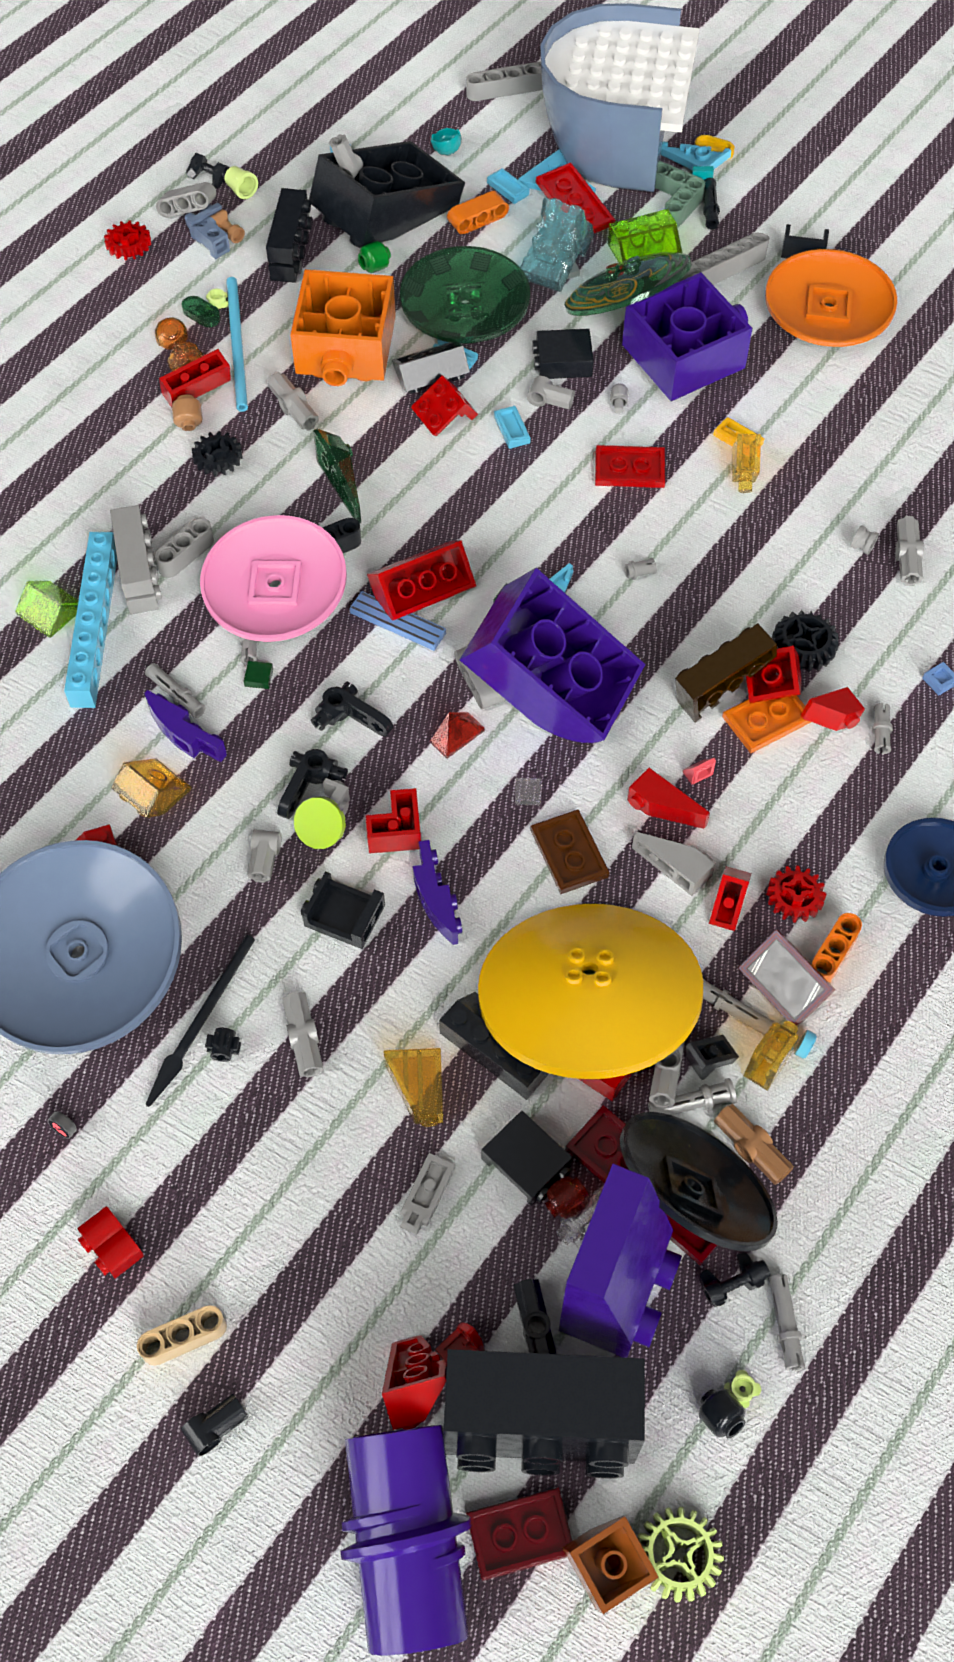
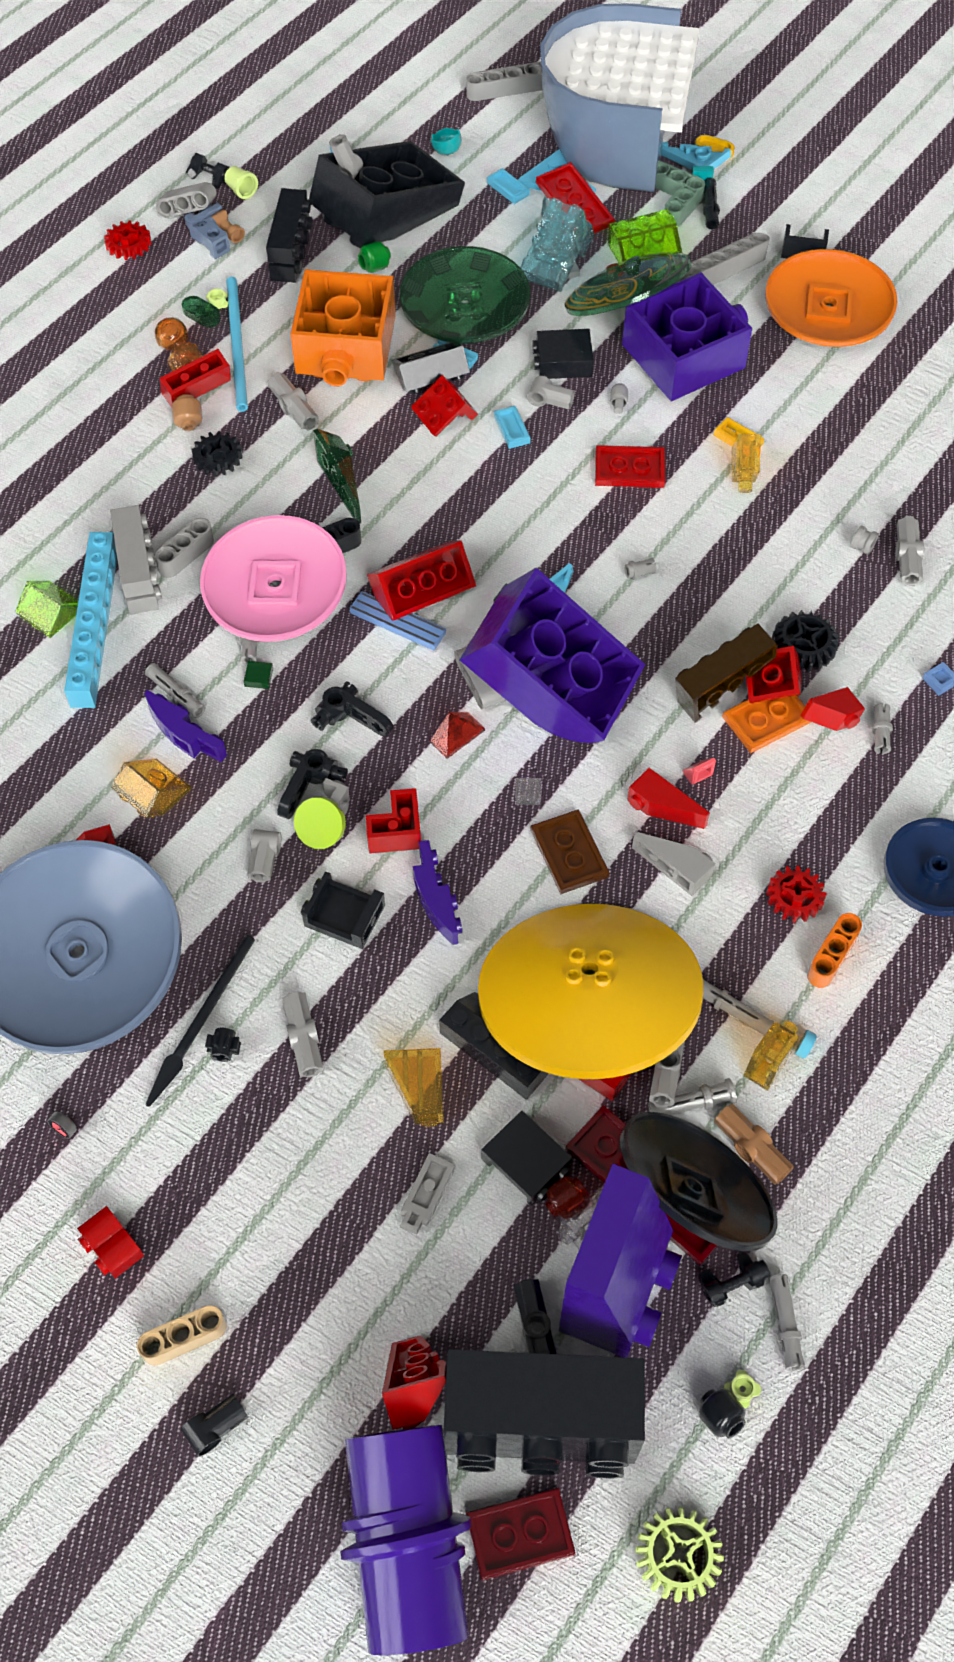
red tile [435,1322,485,1365] -> none
orange beam [447,191,509,234] -> none
dark orange slope [562,1515,659,1614] -> none
black slope [686,1035,739,1080] -> none
red slope [709,866,752,931] -> none
tile [738,930,836,1028] -> none

